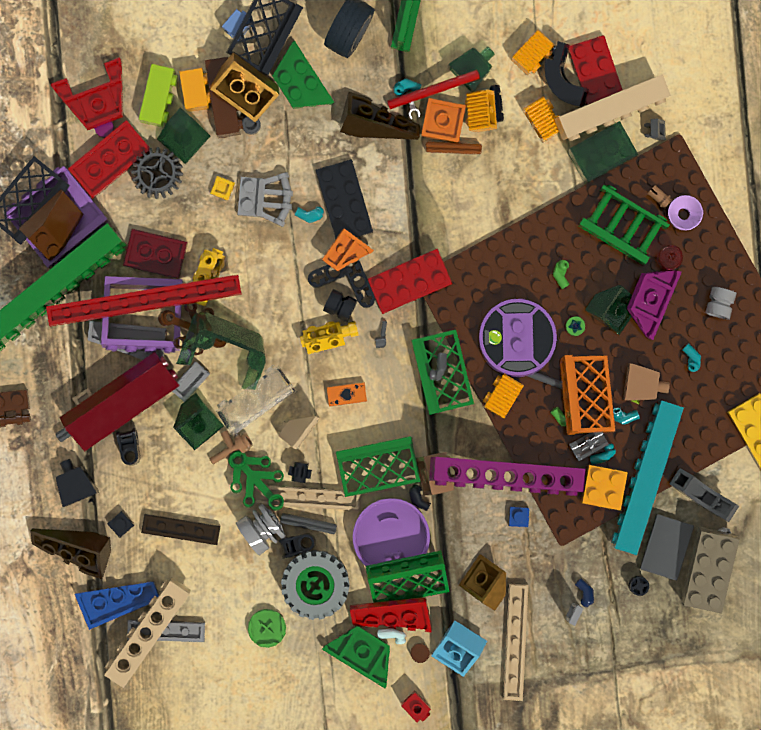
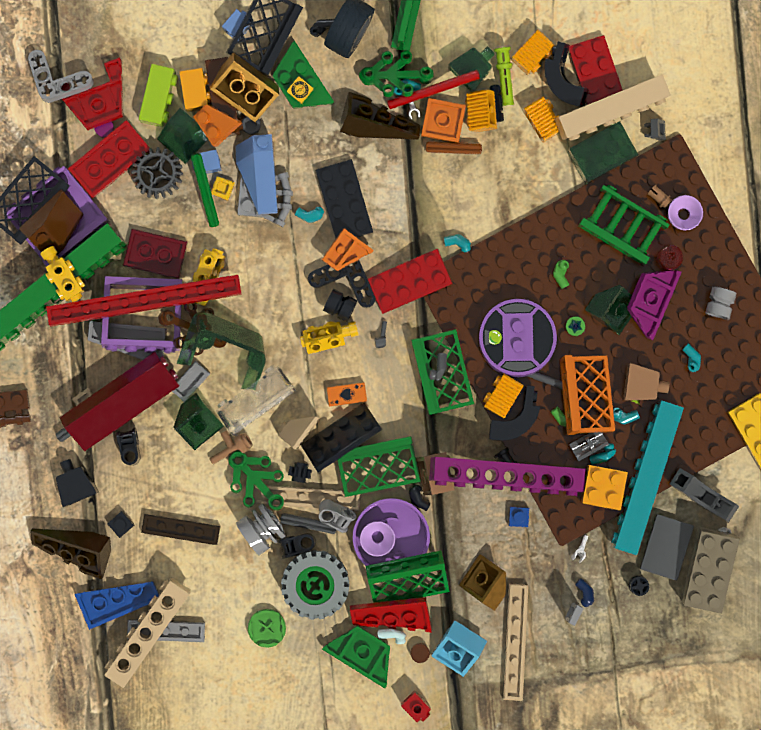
none -> light grey beam [28,50,94,103]
none -> yellow brick [40,246,85,302]
none -> green axle [191,153,219,227]
none -> medium blue brick [192,150,222,174]
none -> orange wing [193,104,242,147]
none -> medium blue wedge [235,134,278,215]
none -> yellow tile [287,76,314,104]
none -> black plate [301,403,382,472]
none -> black arm [310,19,334,37]
none -> light grey piece [319,499,356,533]
none -> green plant [359,51,434,97]
none -> lavender piece [360,521,395,556]
none -> teal arm [443,234,471,252]
none -> black arch [488,385,540,441]
none -> lime pin [494,47,514,106]
none -> black bush [494,447,518,463]
none -> white hand [571,535,588,563]

